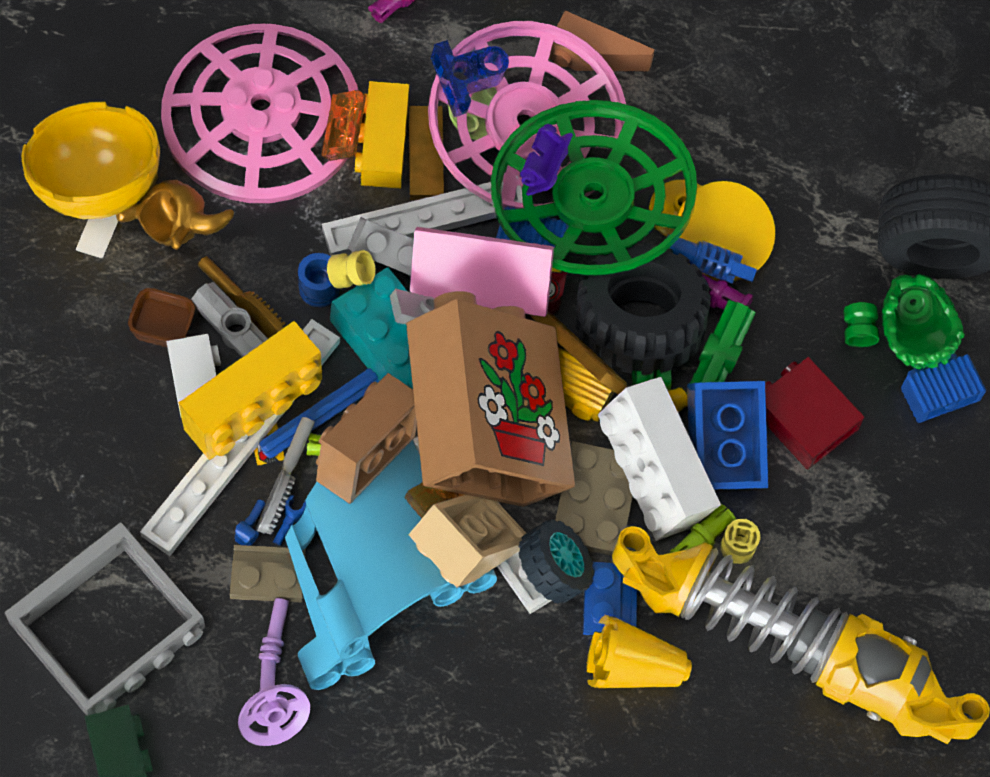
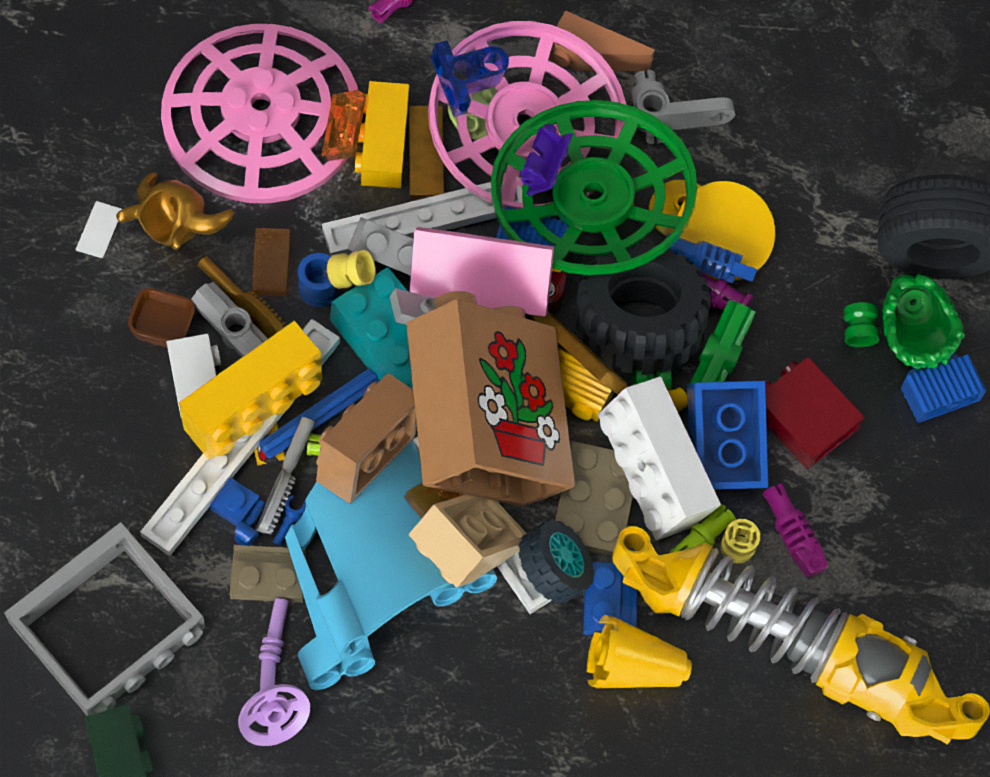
yellow piece [21,102,160,219] -> none
none -> blue plate [210,478,260,526]
none -> clear orange tile [252,228,290,296]
none -> light grey piece [631,70,735,144]
none -> magenta hinge [763,484,828,578]

